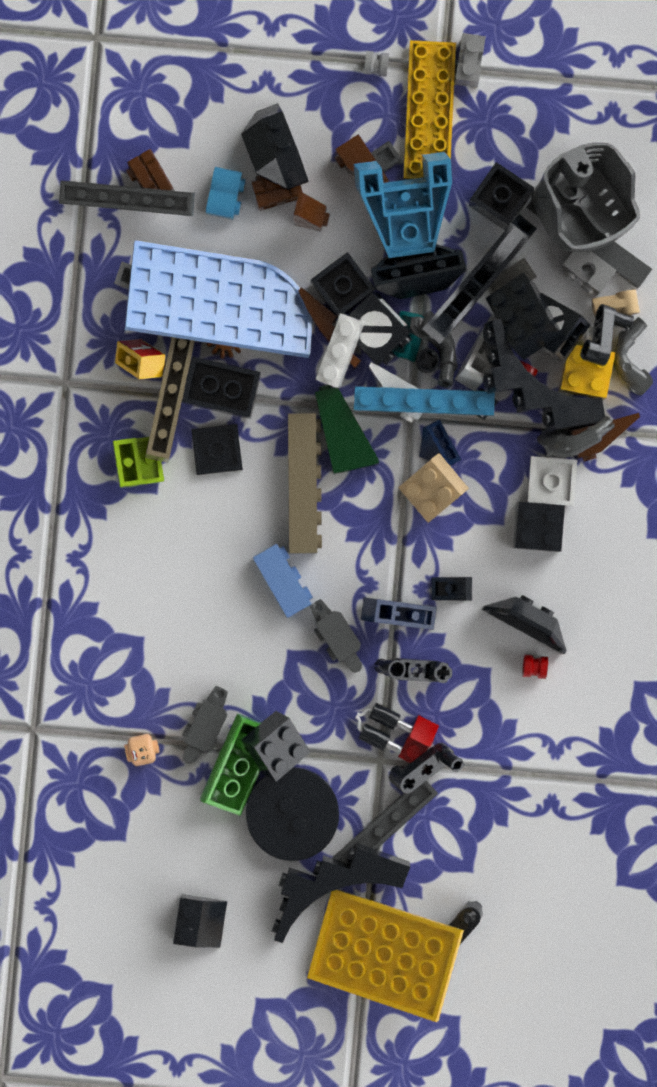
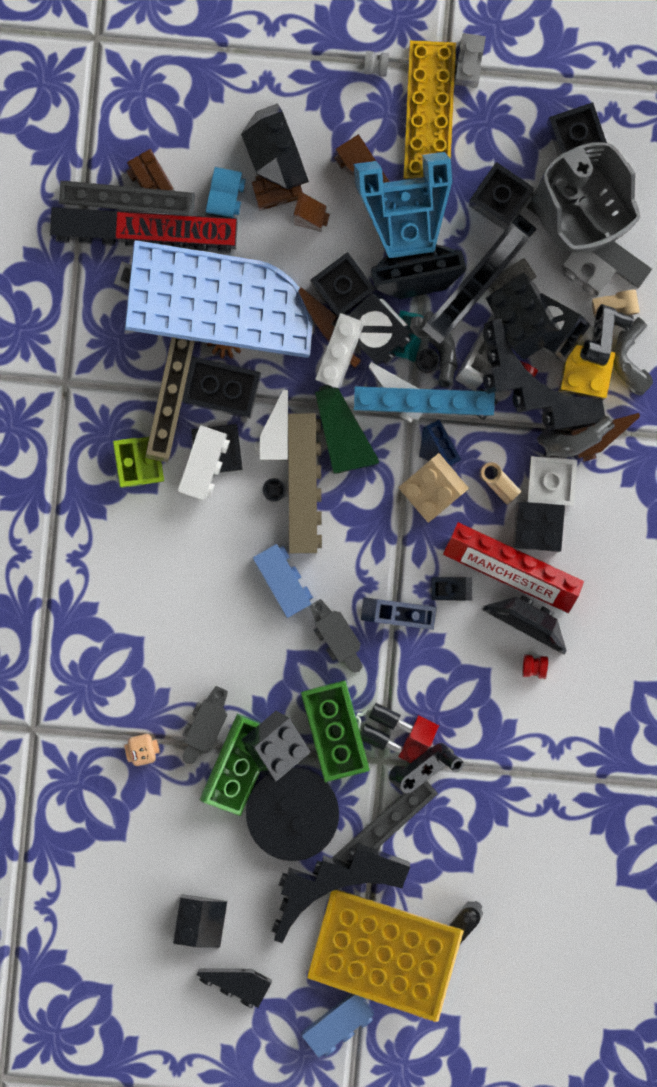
yellow brick [115,339,166,379] -> none
dark grey tile [371,141,402,173] -> none
black beam [374,658,453,683] -> none
none -> brick [50,207,238,253]
none -> white brick [178,425,230,501]
none -> black slope [197,968,272,1008]
none -> white slope [255,390,288,461]
none -> black wheel [262,478,286,502]
none -> bright green brick [301,680,370,782]
none -> medium blue brick [302,993,374,1058]
none -> red brick [442,522,584,614]
none -> tan piece [479,462,522,505]
none -> black brick [547,102,607,156]

